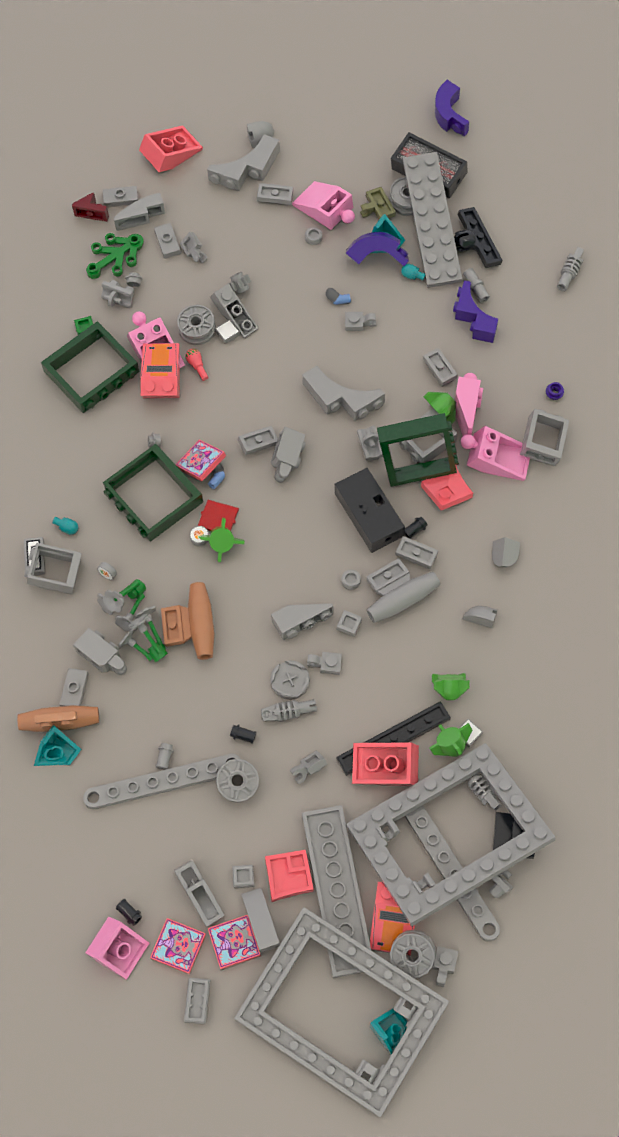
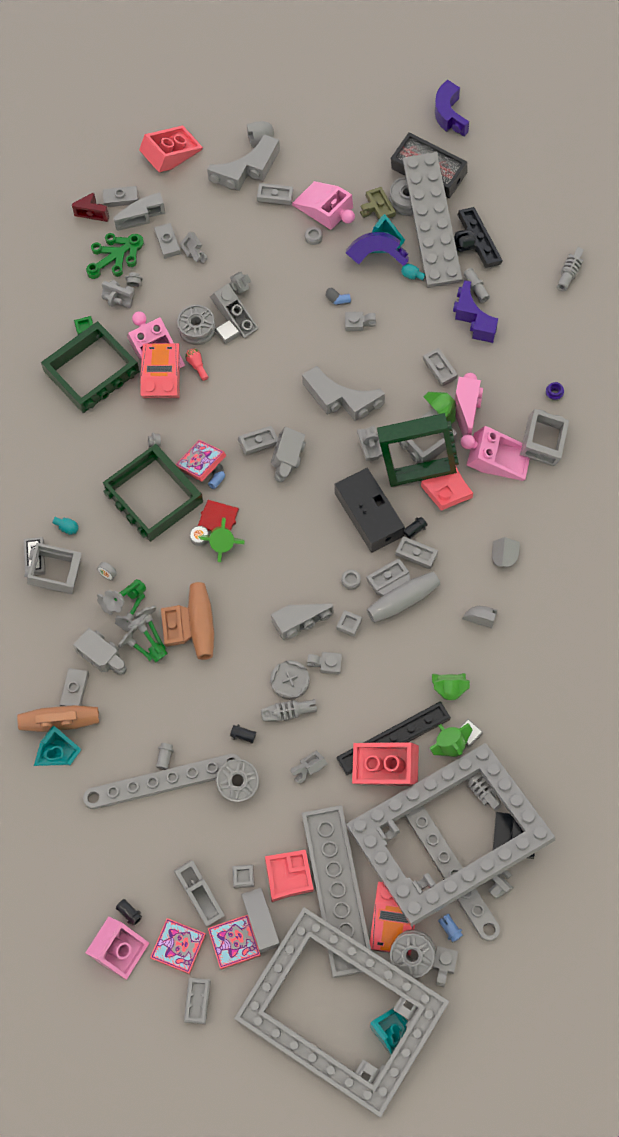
none -> medium blue pin [438,914,463,942]

